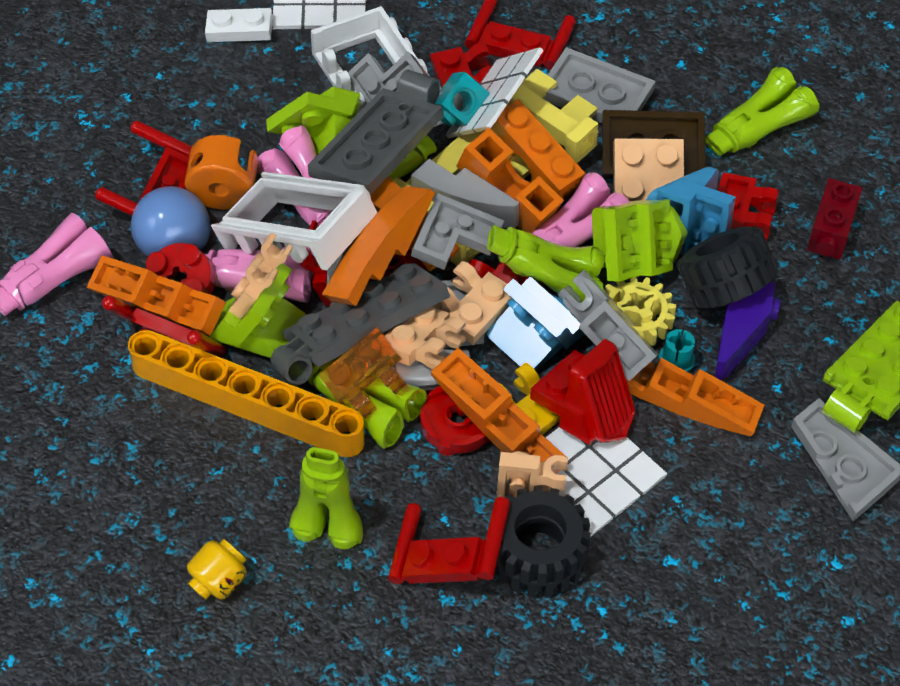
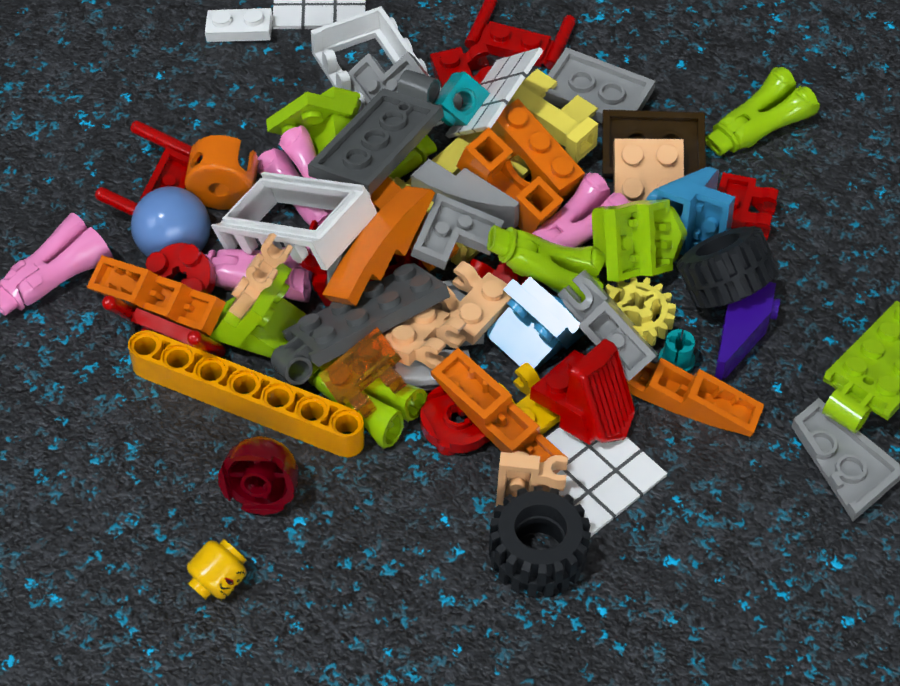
lime piece [289,447,363,549] -> none
red plate [388,496,510,584] -> none
dark red brick [807,178,862,260] -> none
none -> dark red cylinder [218,436,299,515]

